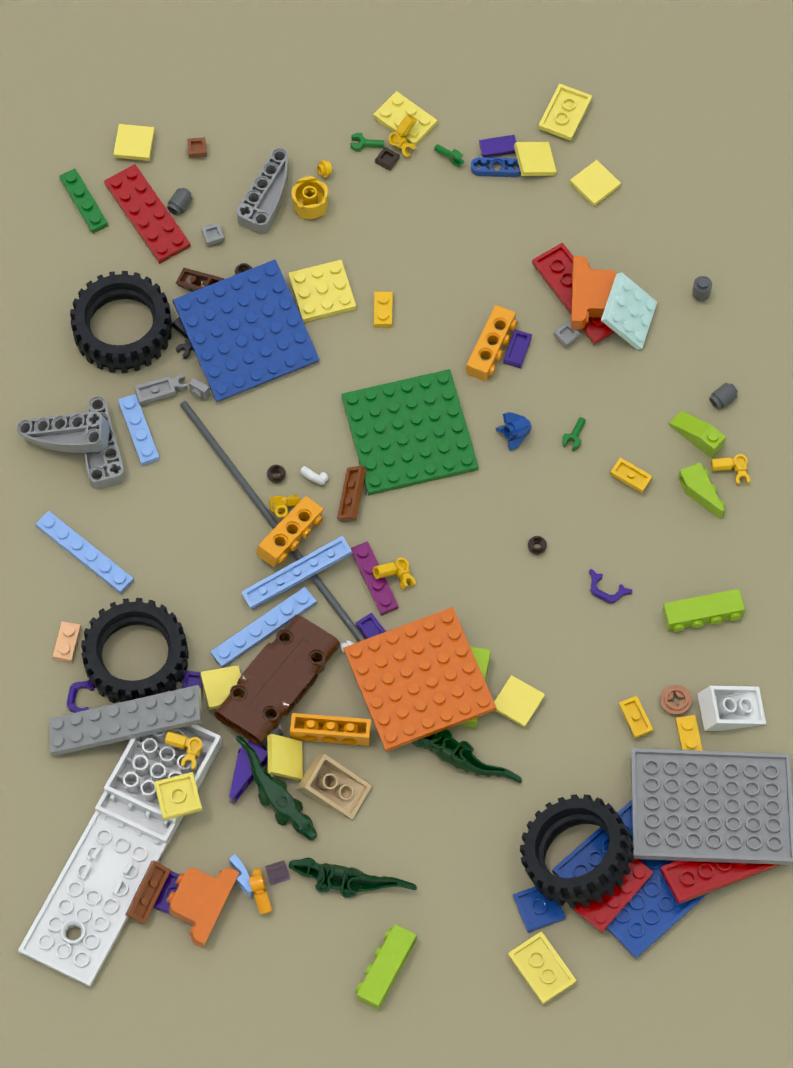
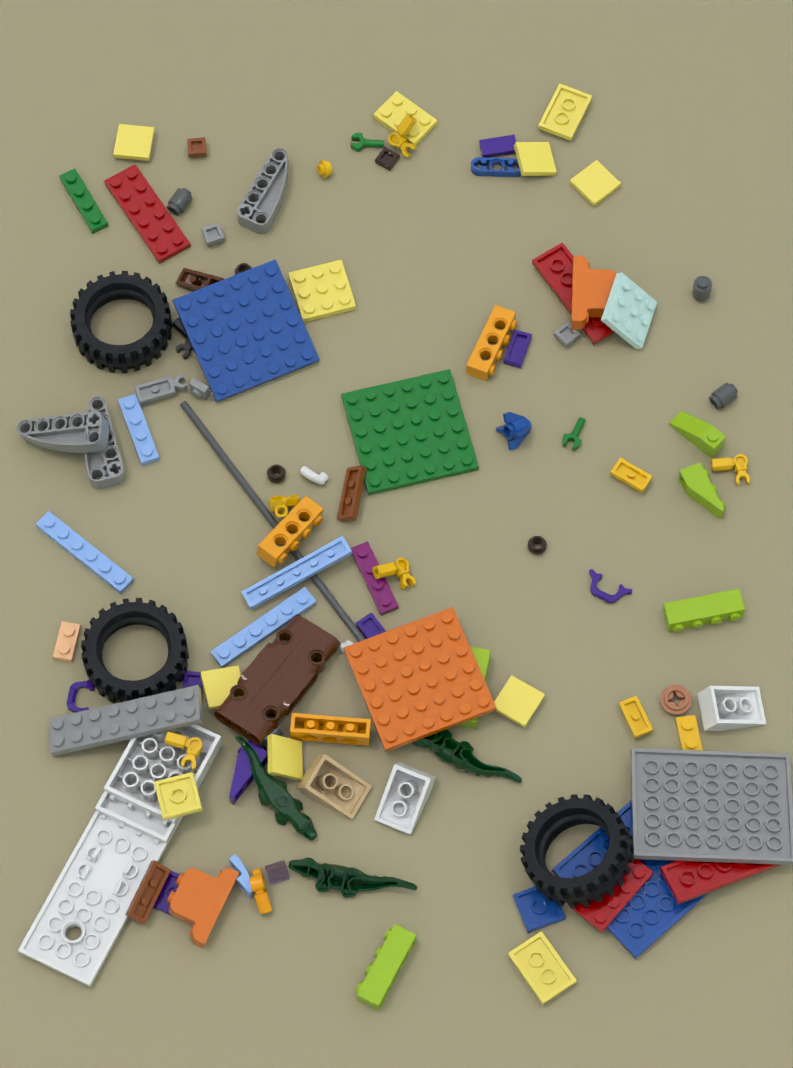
yellow brick [291,176,329,219] -> none
yellow plate [374,291,393,328] -> none
green bar [434,144,465,167] -> none
none -> white slope [374,763,436,835]

